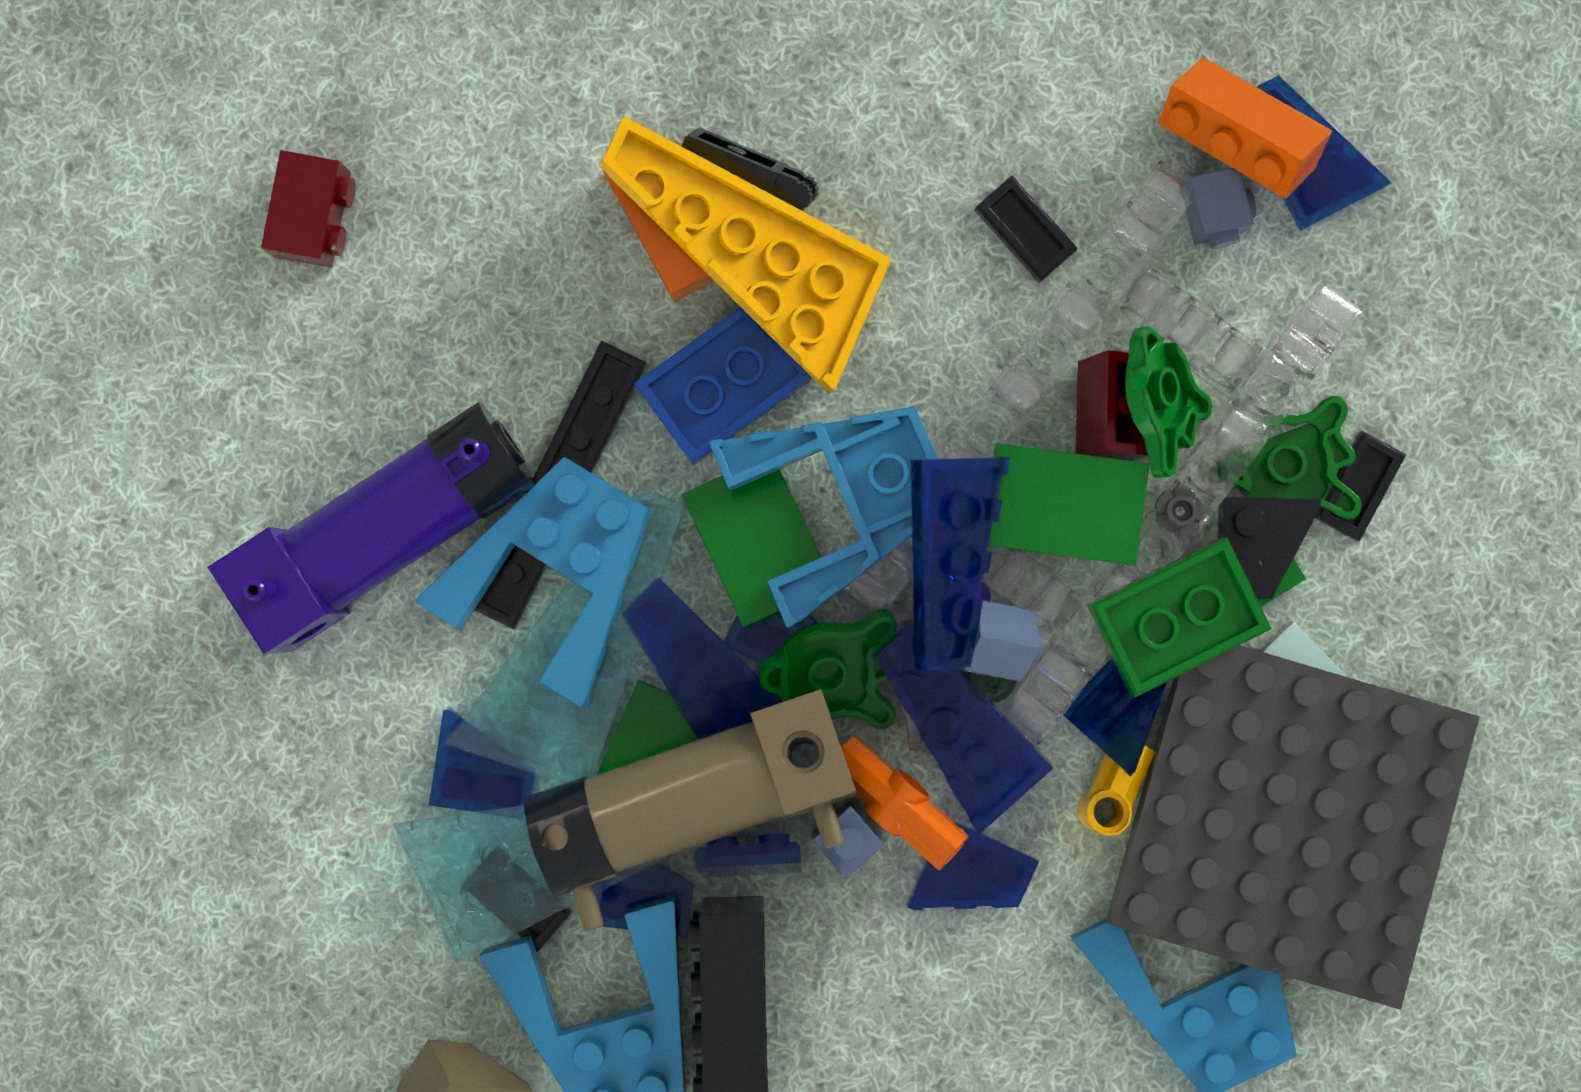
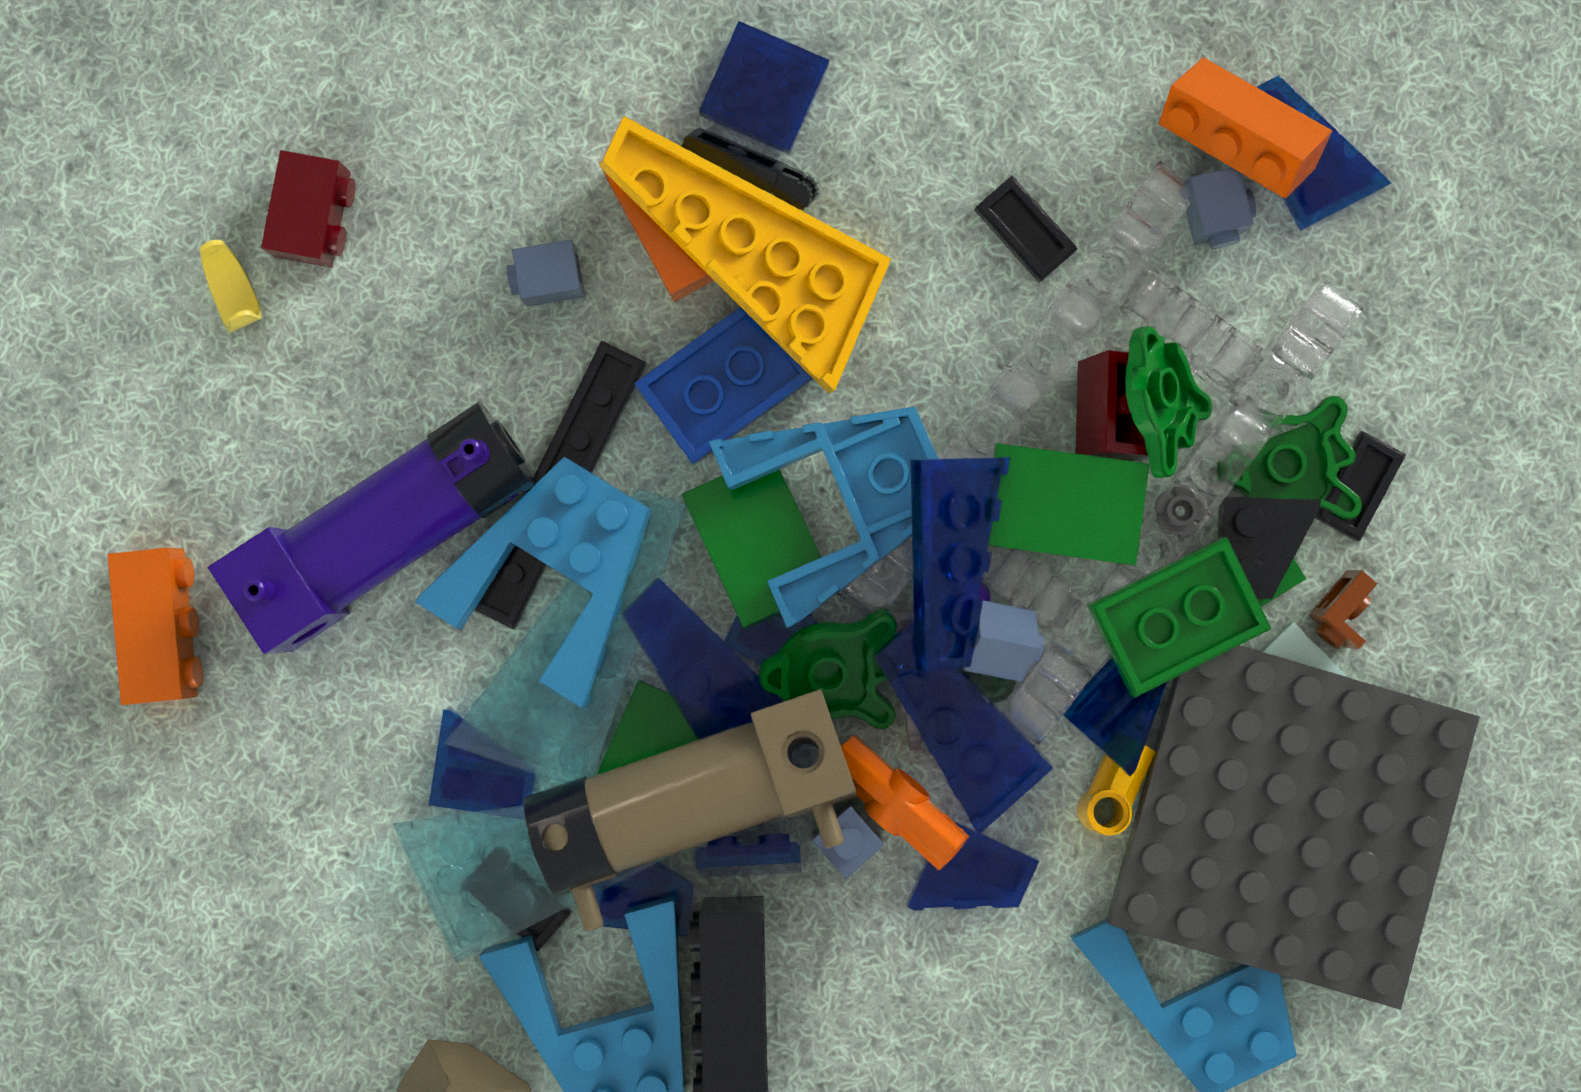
none -> orange brick [107,548,204,705]
none -> light yellow helmet [199,240,262,333]
none -> sand blue brick [507,239,585,307]
none -> clear blue tile [699,21,830,155]
none -> dark orange bracket [1308,570,1378,649]

